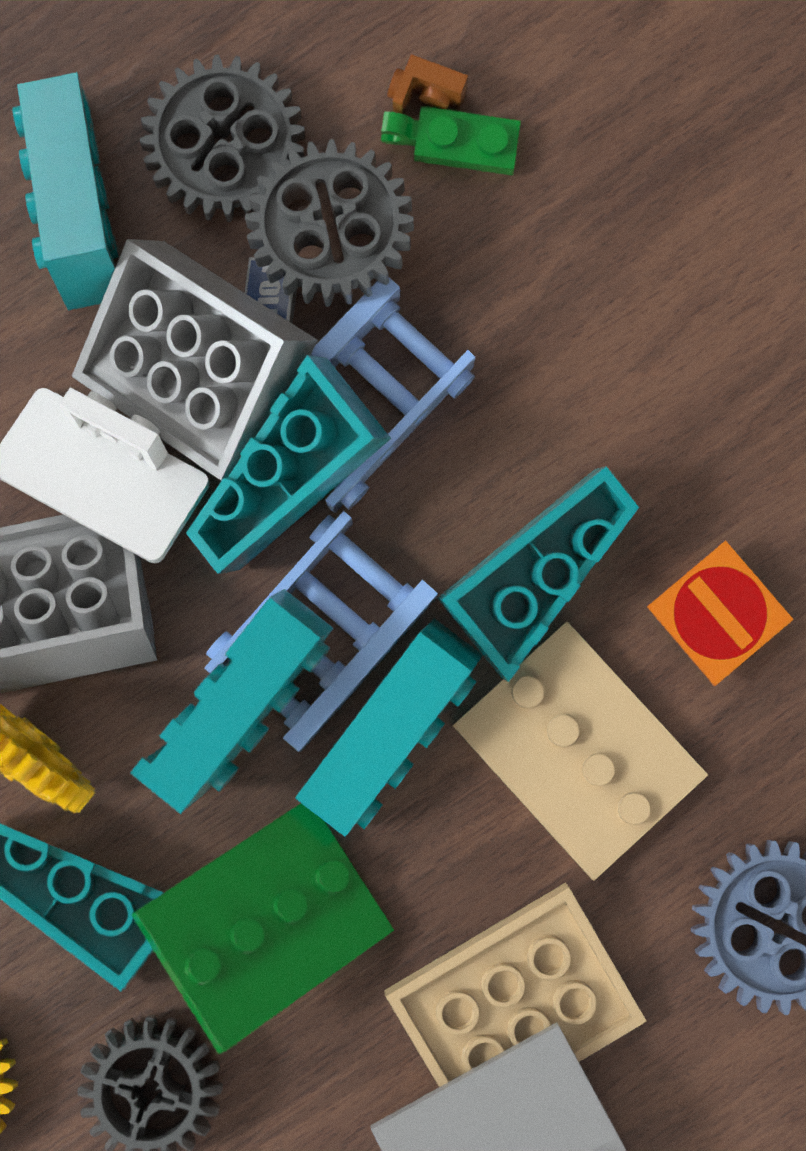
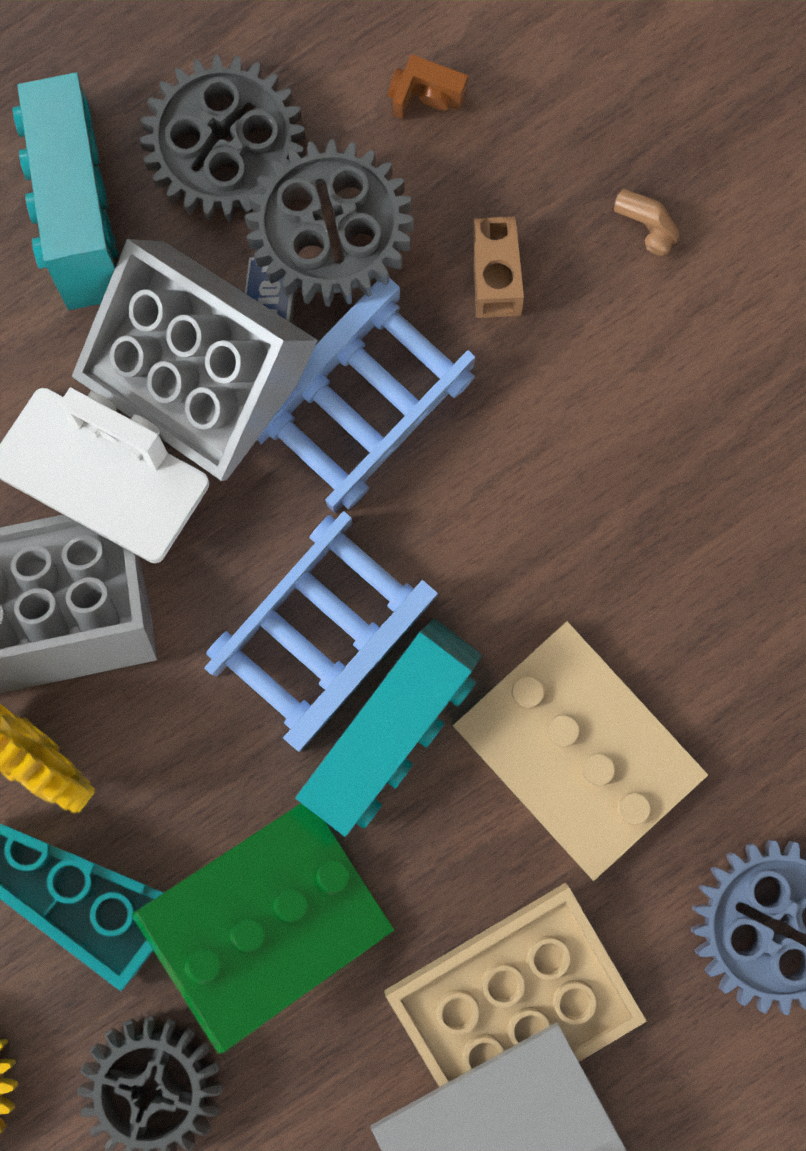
teal wedge [130,589,334,814] -> none
teal wedge [186,355,391,574] -> none
green plate [381,106,521,176] -> none
teal wedge [437,466,639,682] -> none
piece [647,540,794,686] -> none
none -> medium nougat leg [473,216,524,318]
none -> medium nougat arm [614,188,679,256]

